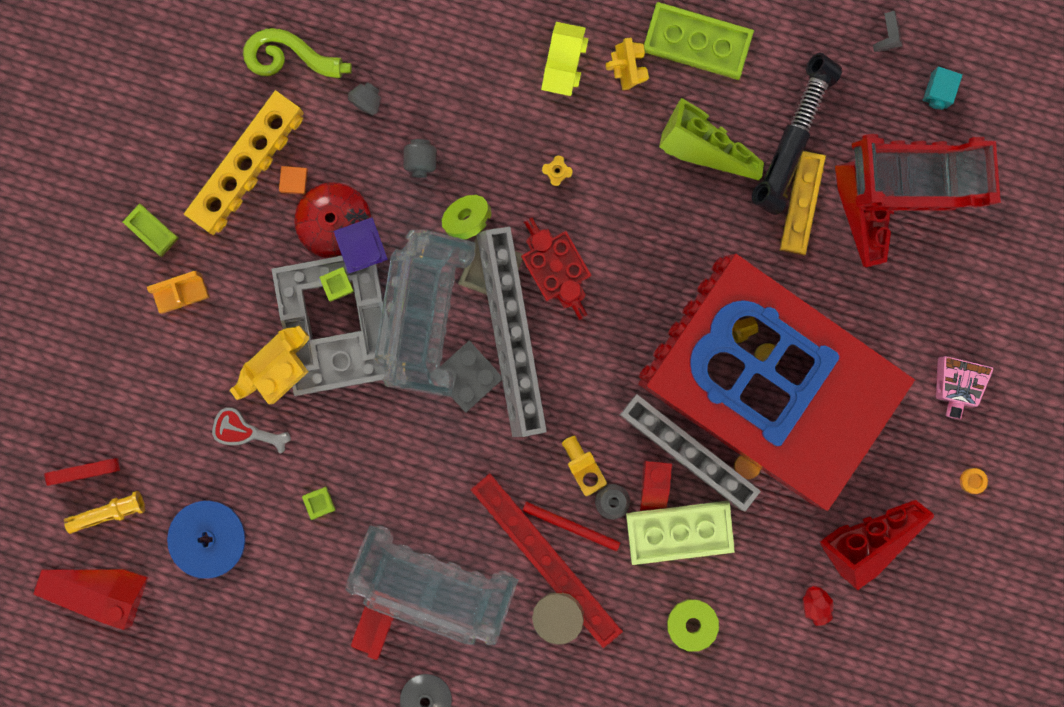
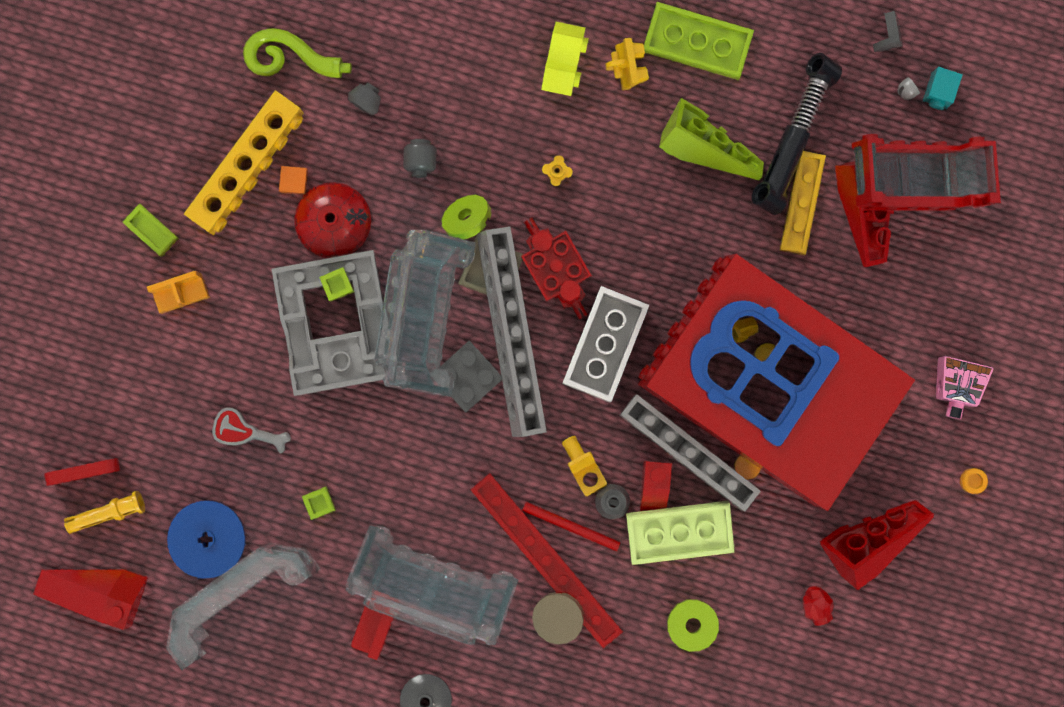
yellow plate [230,325,309,405] -> none
dark purple piece [334,217,388,274] -> none
none -> clear windscreen [166,543,321,670]
none -> white brick [562,286,649,403]
none -> light grey hinge [897,77,920,100]

